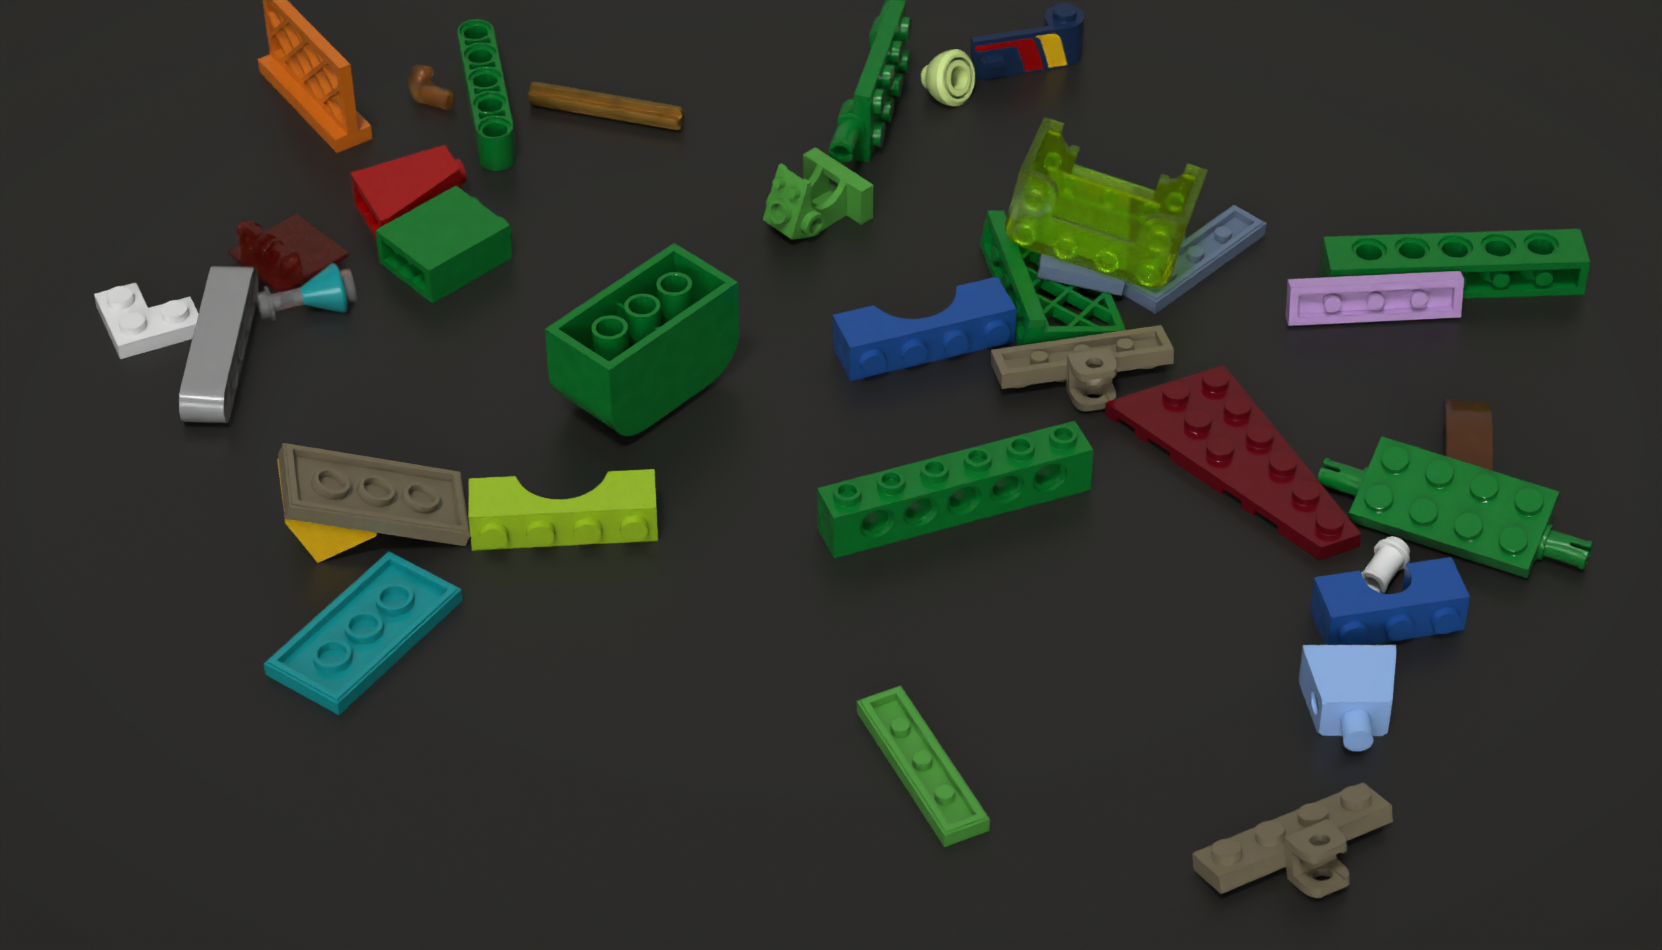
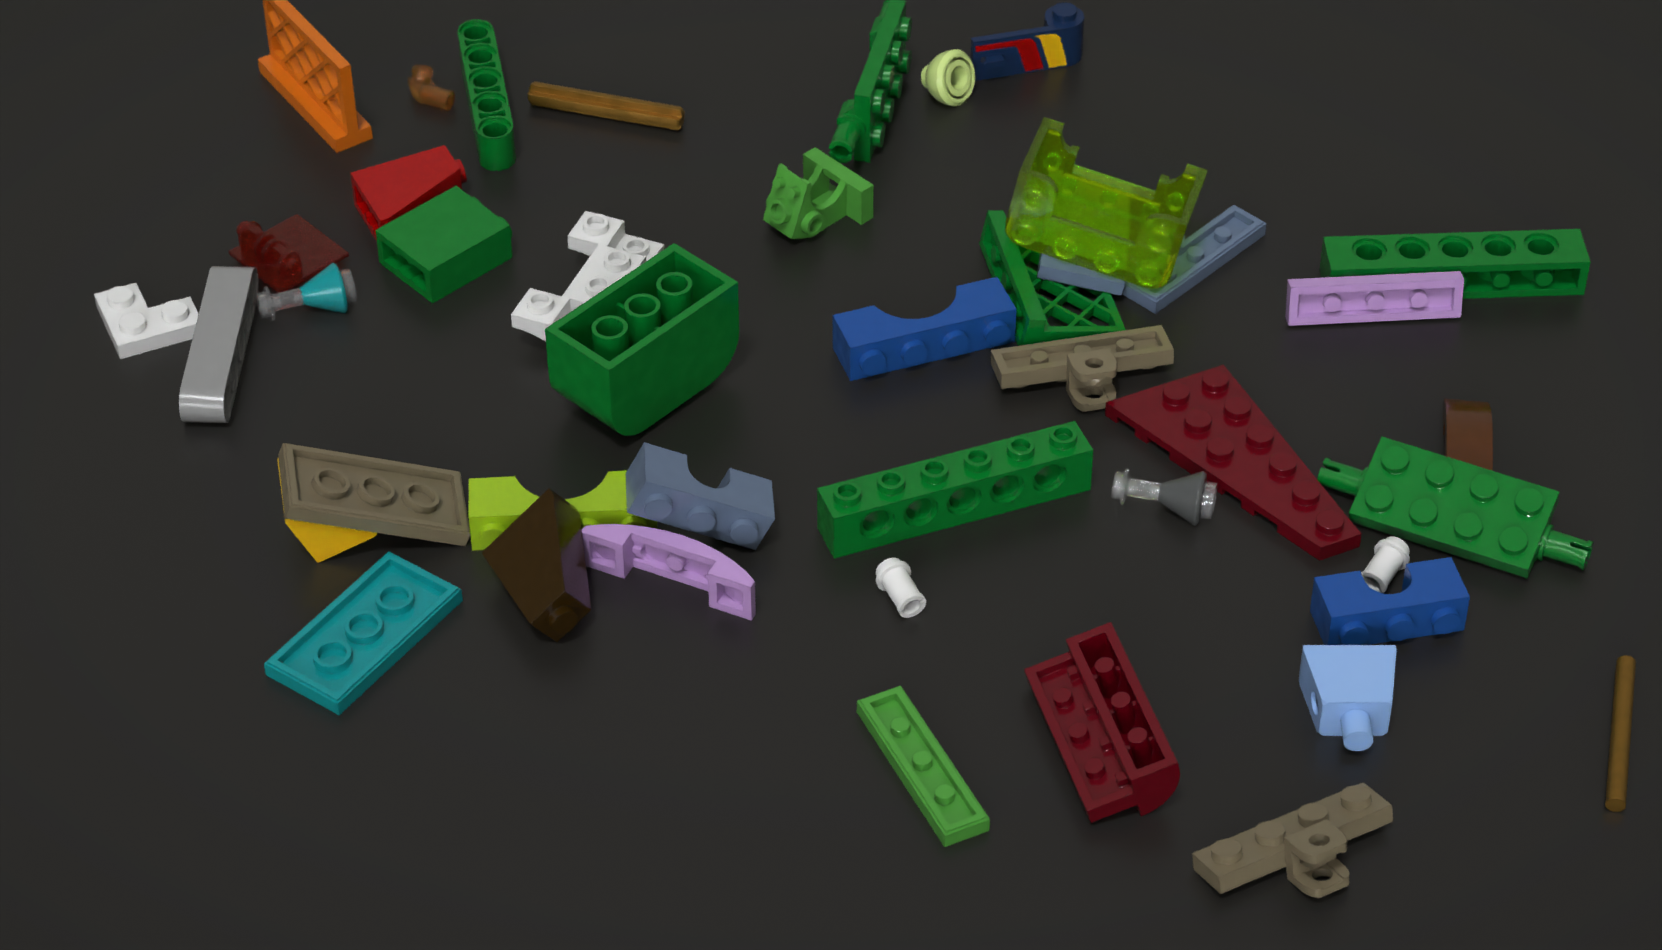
none -> dark brown slope [482,488,591,642]
none -> white bracket [511,211,664,342]
none -> lavender slope [582,524,756,621]
none -> sand blue arch [625,442,775,550]
none -> white pin [875,558,926,618]
none -> dark red brick [1024,622,1180,823]
none -> piece [1111,468,1218,526]
none -> pearl gold bar [1605,655,1636,812]

